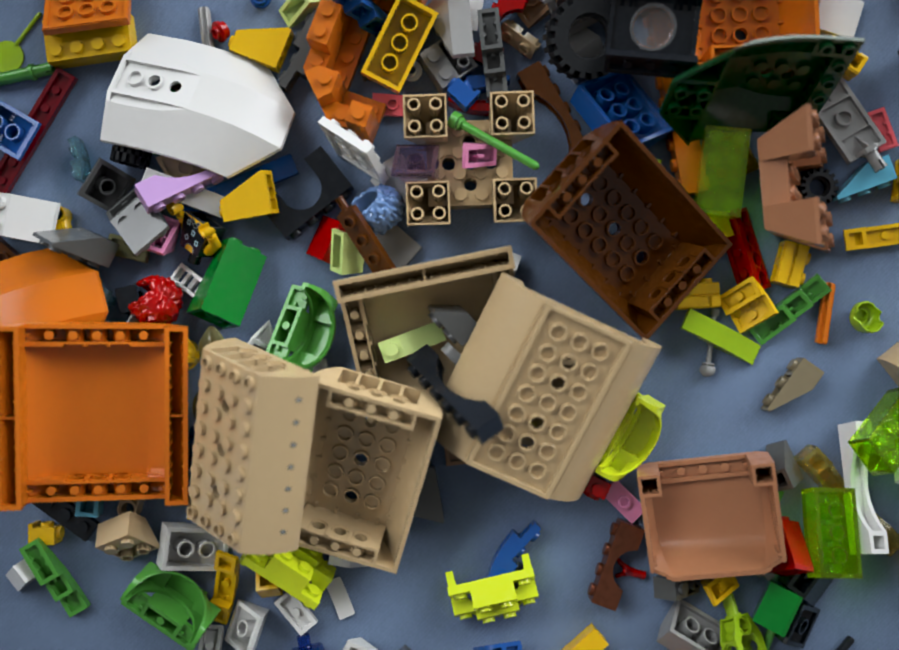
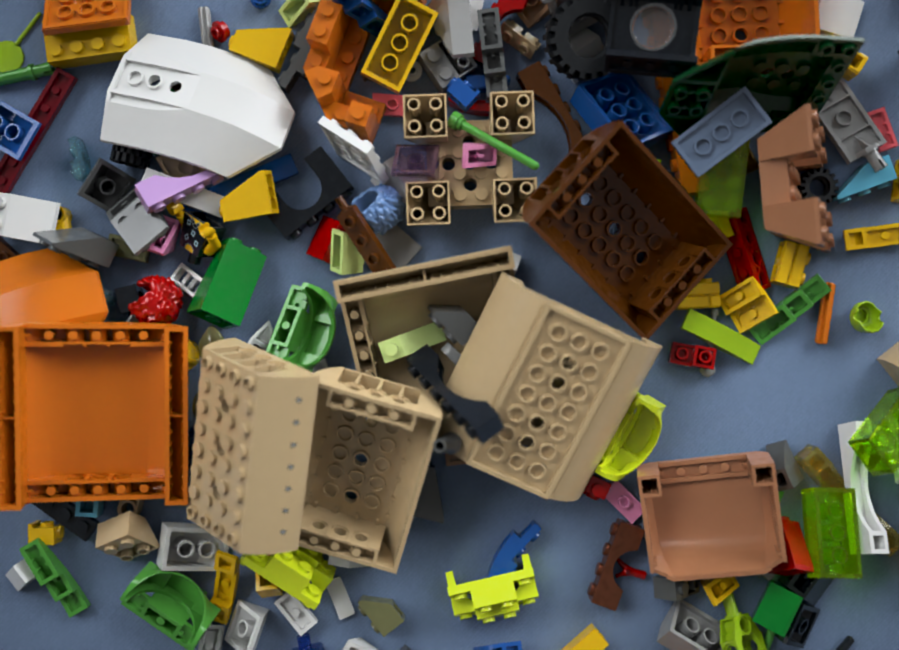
dark tan slope [760,357,825,412] -> none
none -> olive slope [358,595,405,637]
none -> dark grey cone [433,432,462,455]
none -> red slope [668,342,717,370]
none -> sand blue plate [670,87,773,178]

